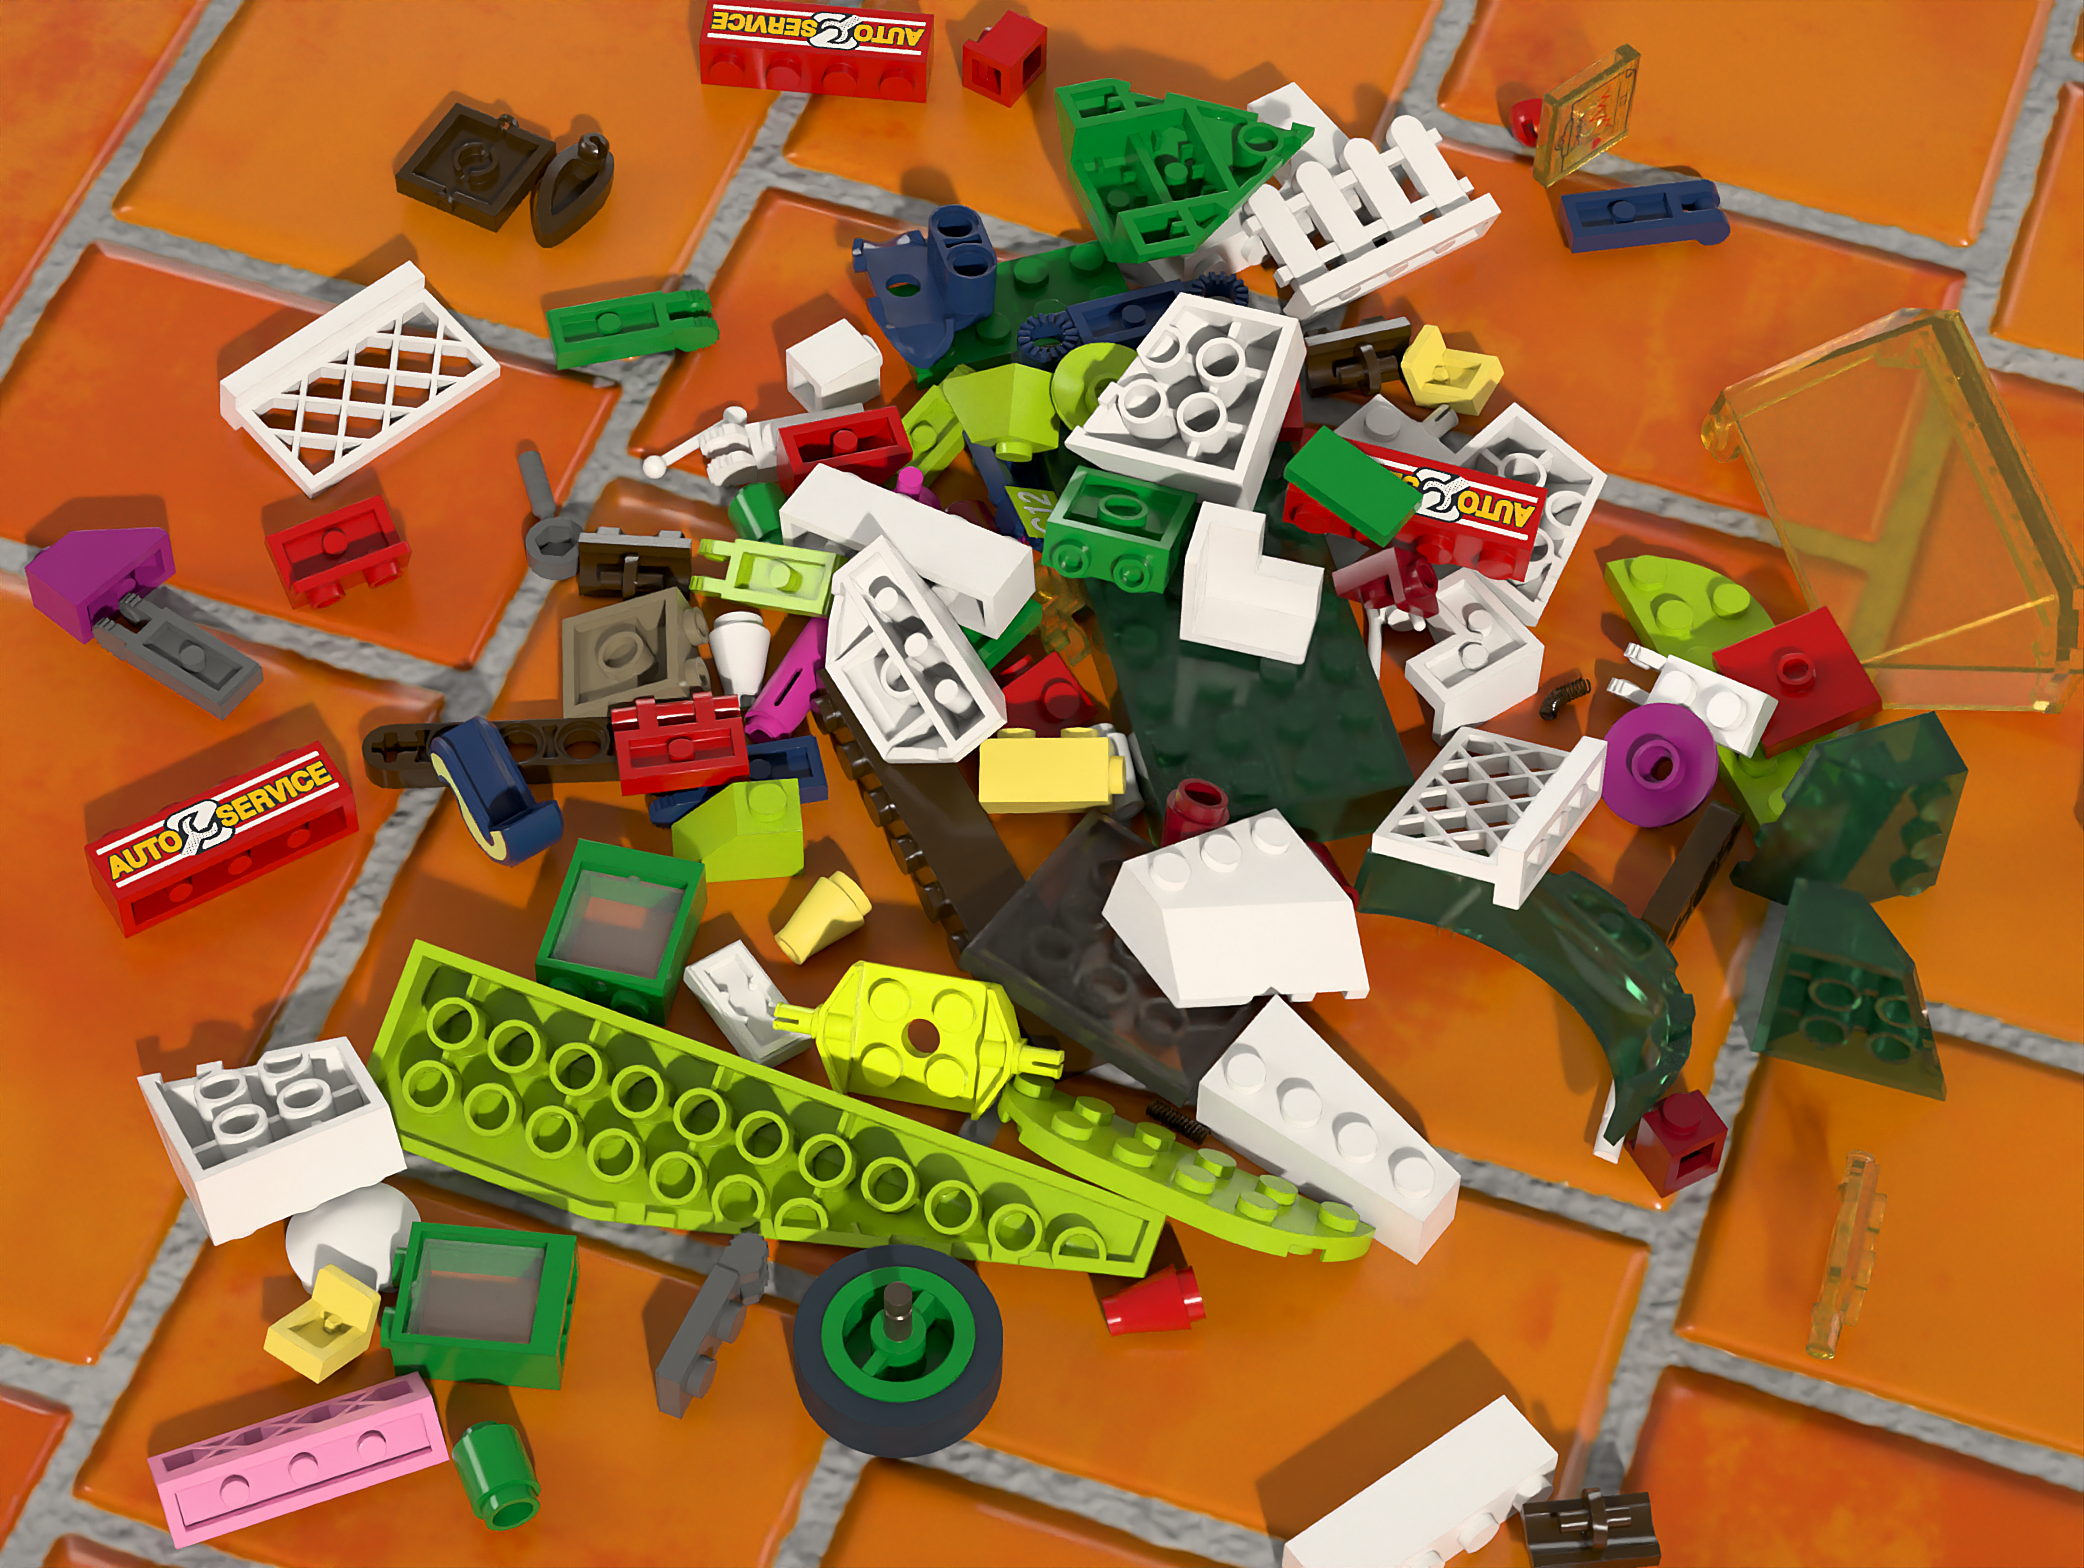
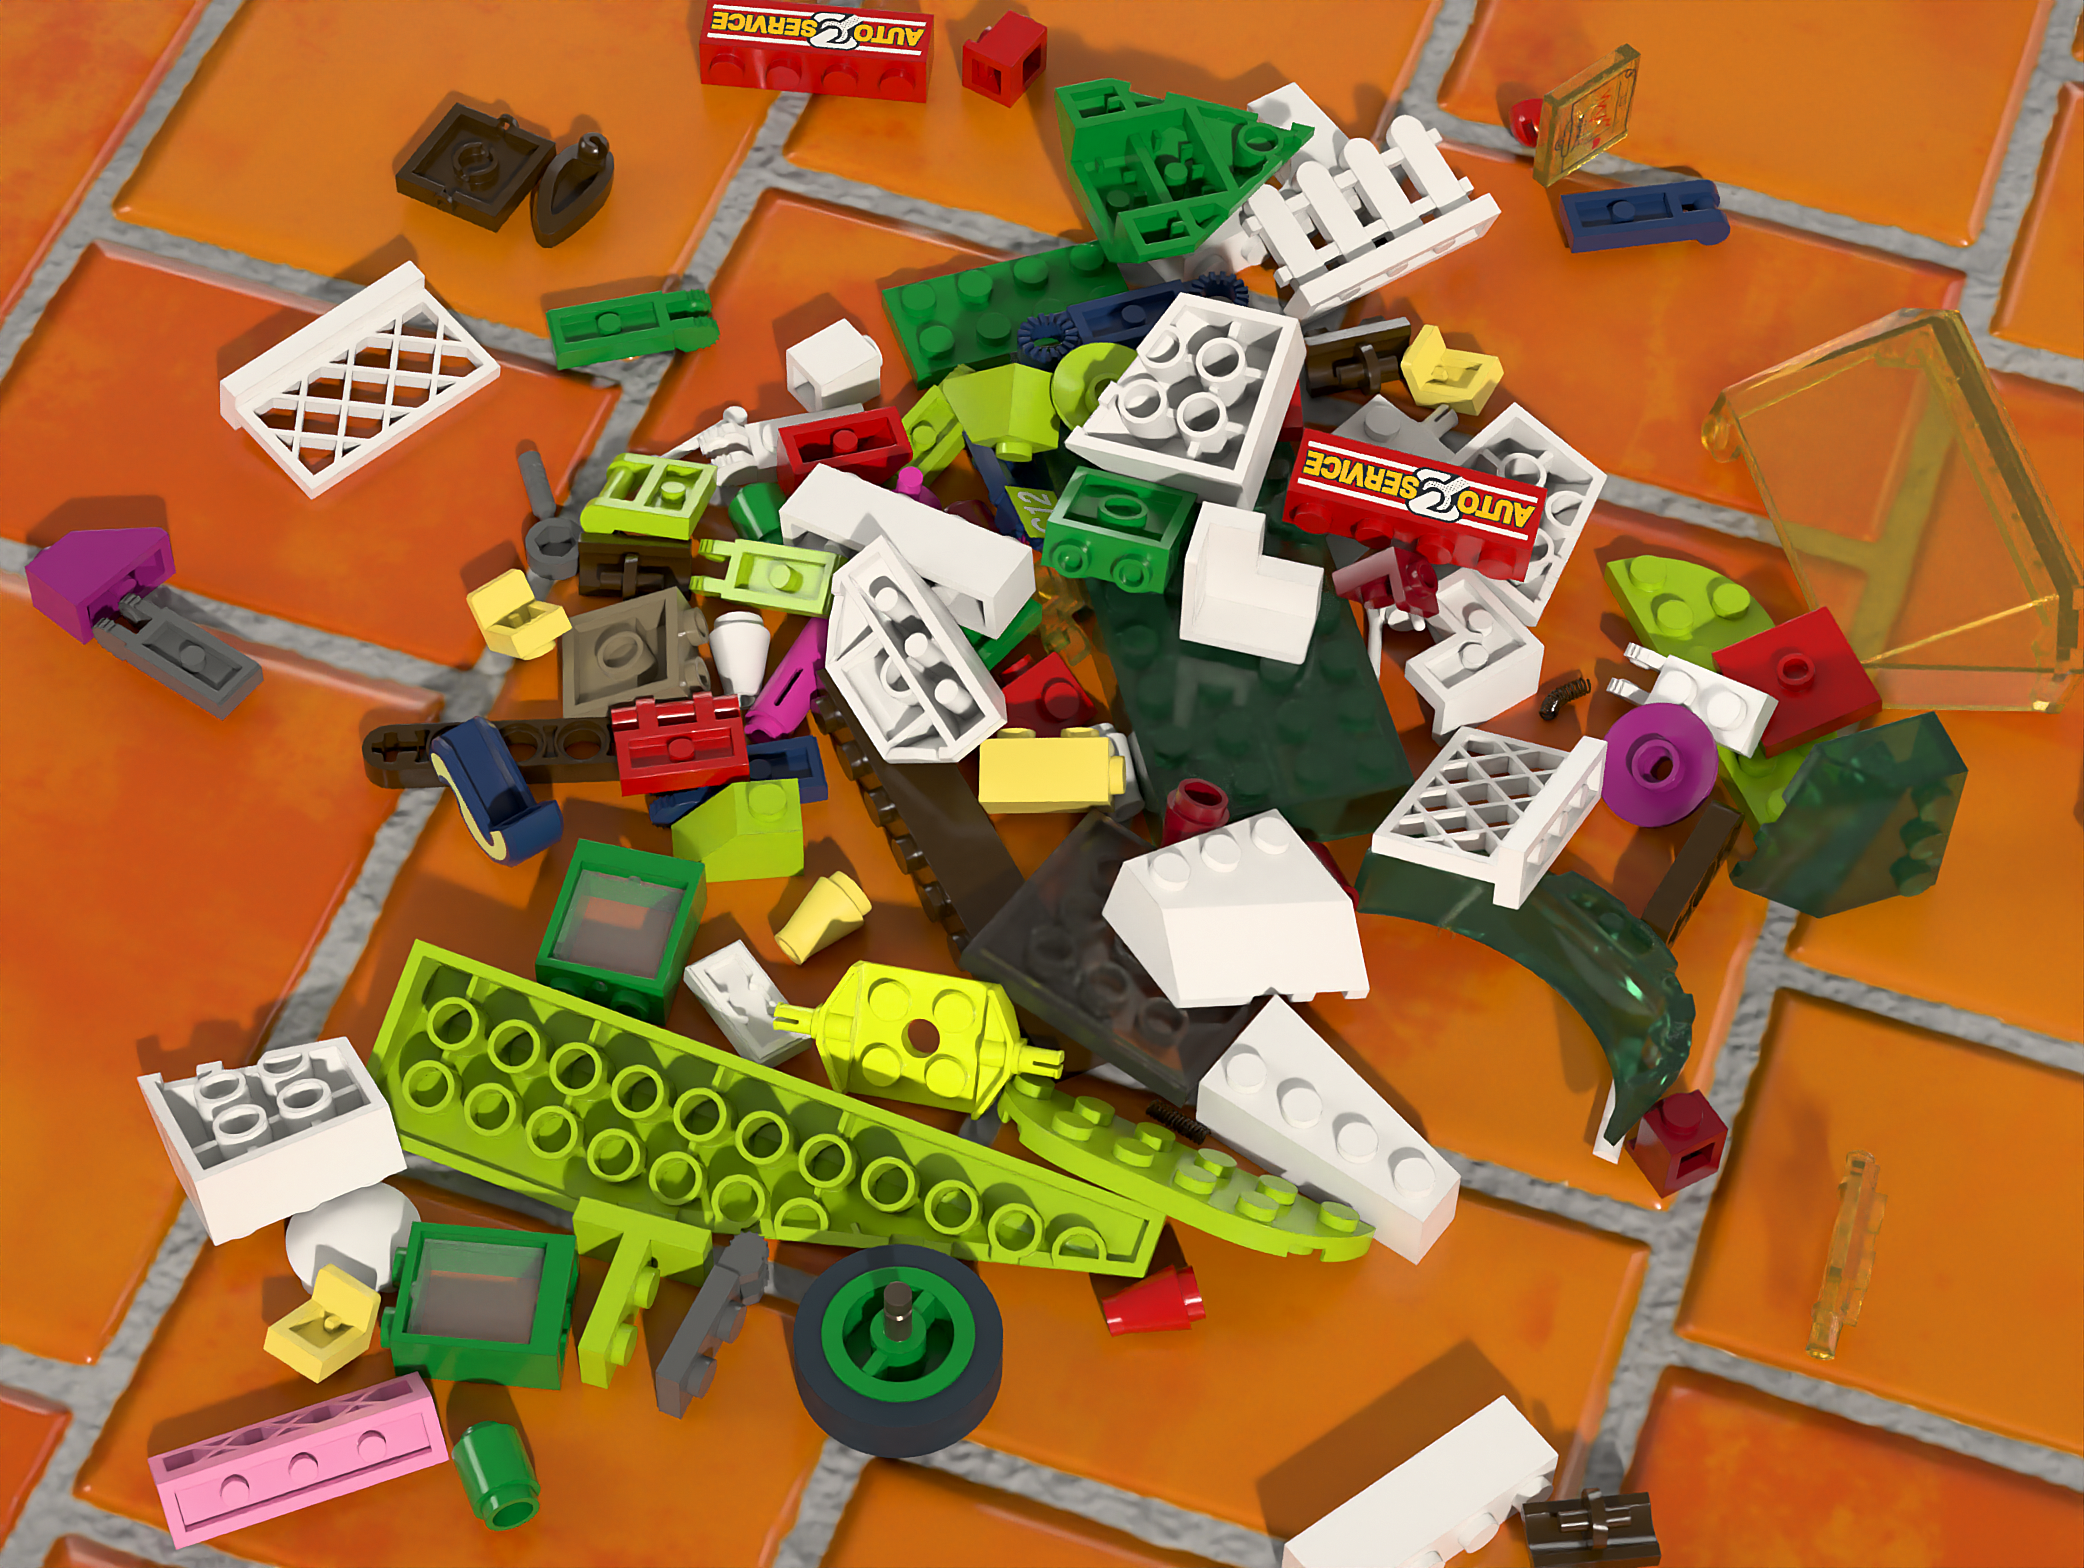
red brick [84,740,360,939] -> none
red bracket [264,494,412,610] -> none
dark blue piece [852,204,997,369] -> none
green tile [1284,425,1424,548] -> none
clear green wedge [1751,876,1947,1102] -> none
none -> light yellow bracket [466,569,572,660]
none -> lime bracket [572,1196,714,1389]
none -> lime plate [580,453,718,540]

